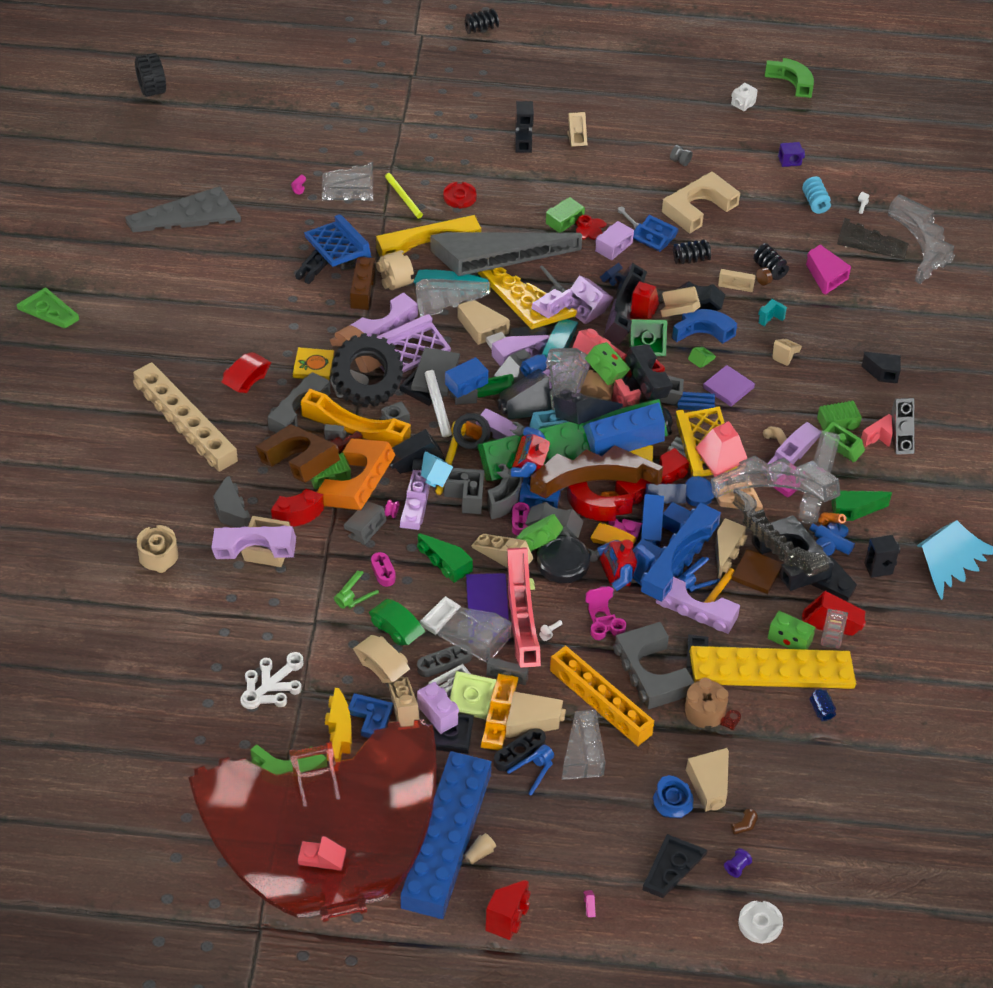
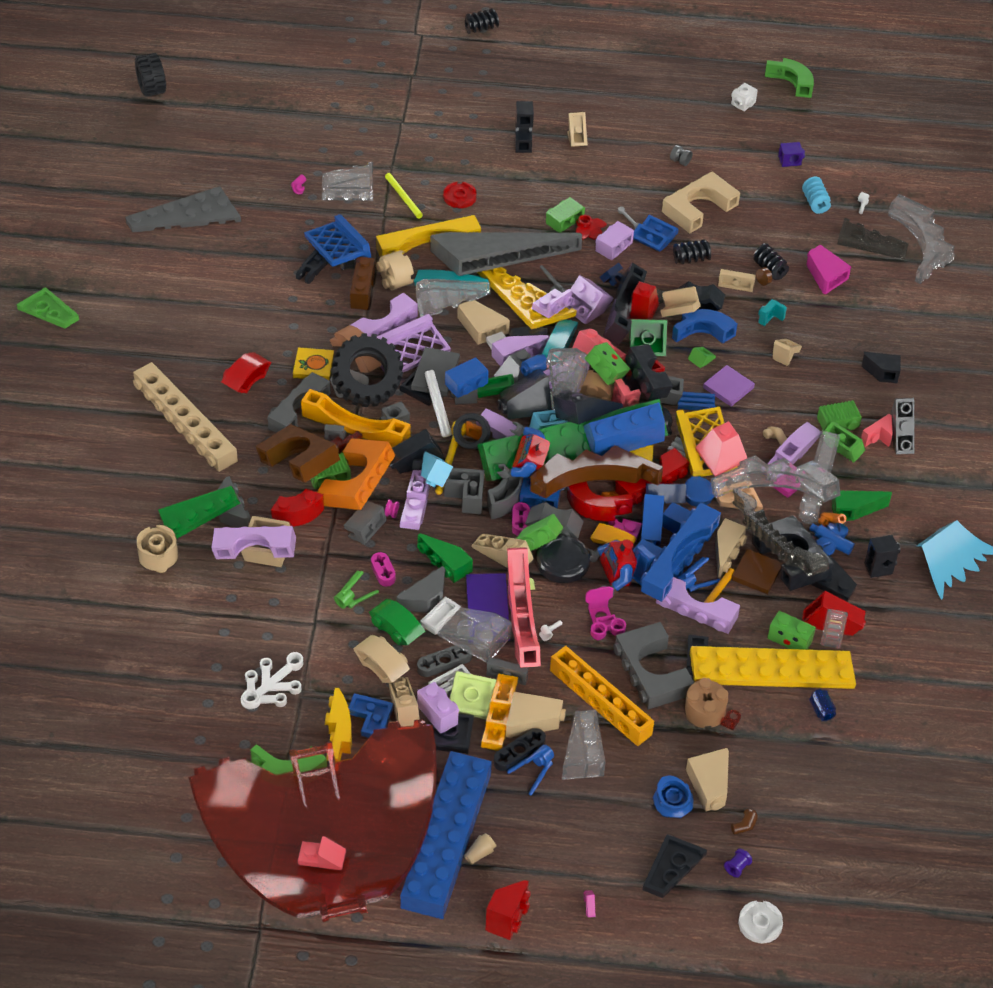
none -> green wing [158,486,240,539]
none -> dark grey slope [397,566,445,613]

